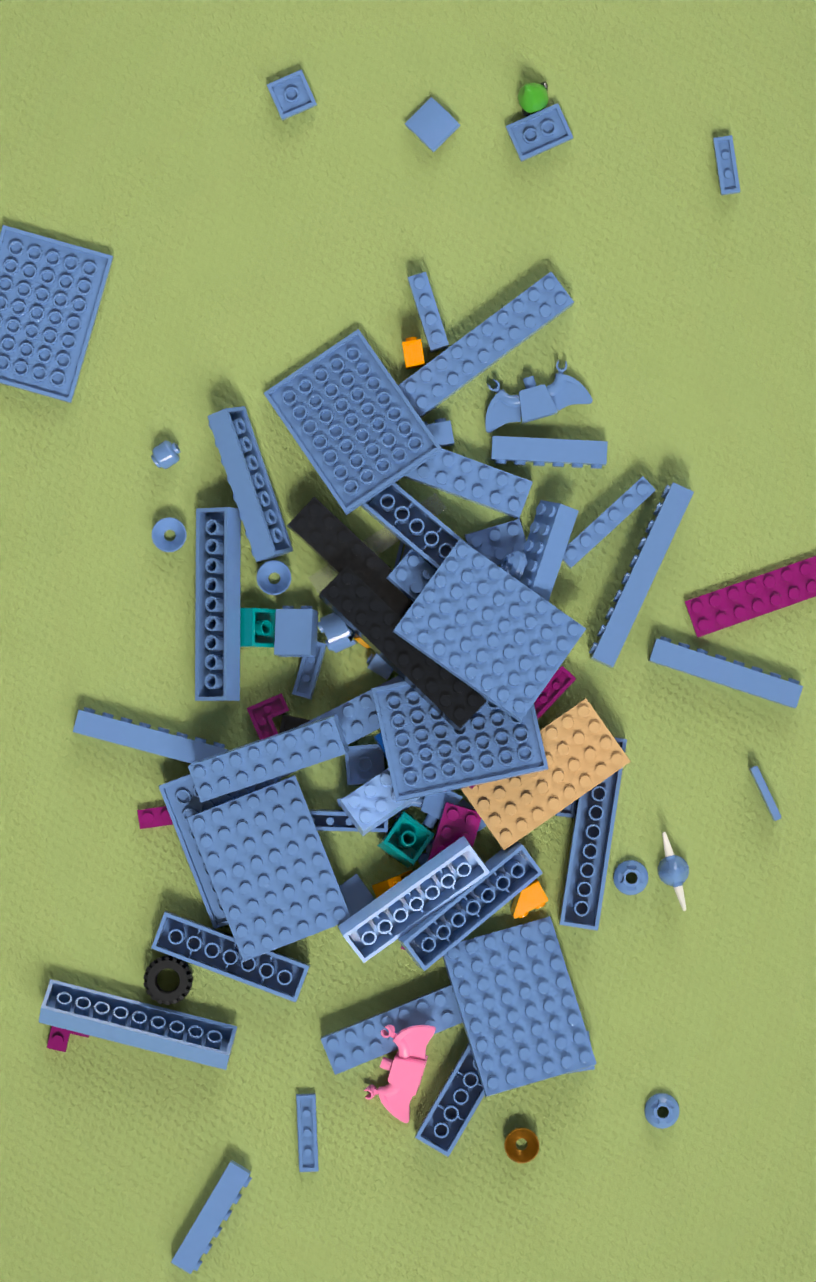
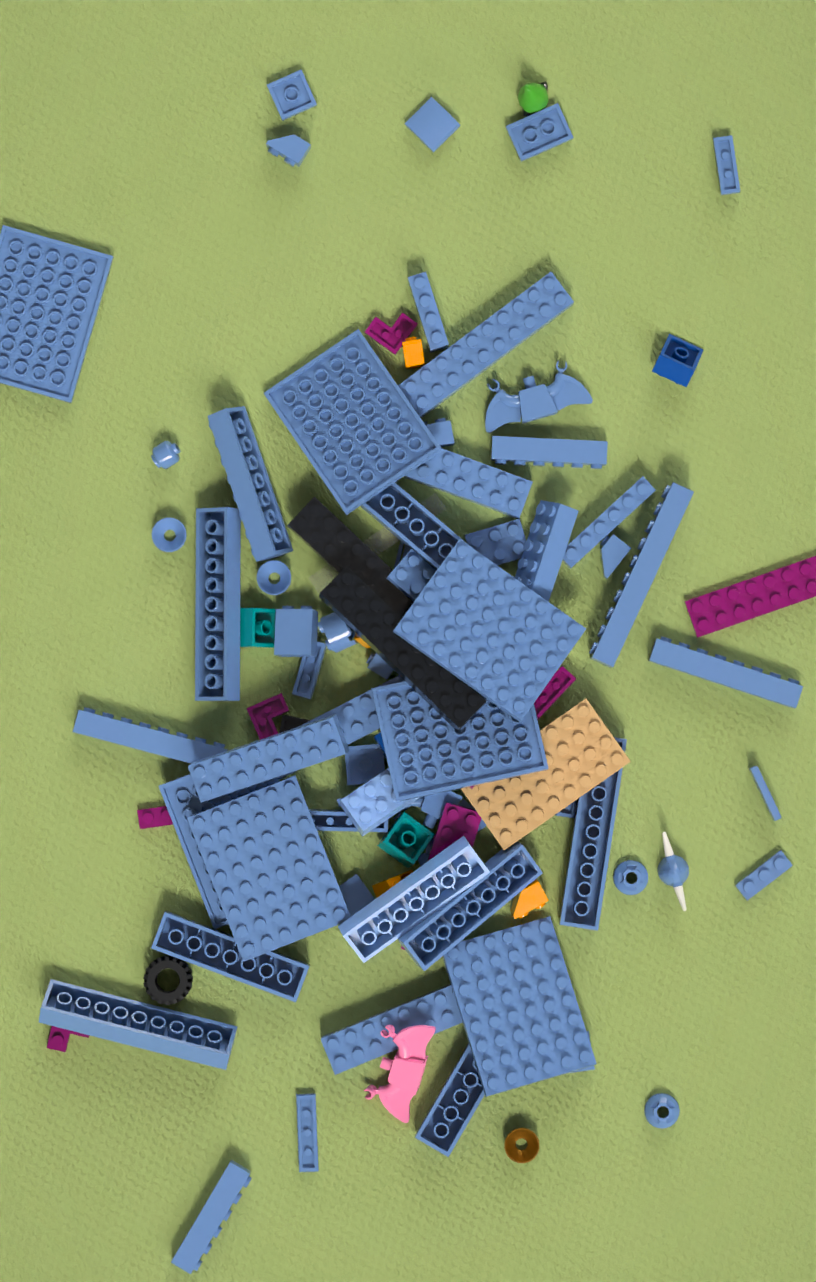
medium blue piece [500,551,526,581] -> none
none -> medium blue slope [266,134,311,167]
none -> magenta plate [364,313,418,355]
none -> medium blue slope [600,534,631,579]
none -> blue slope [652,334,704,387]
none -> medium blue plate [735,850,793,901]

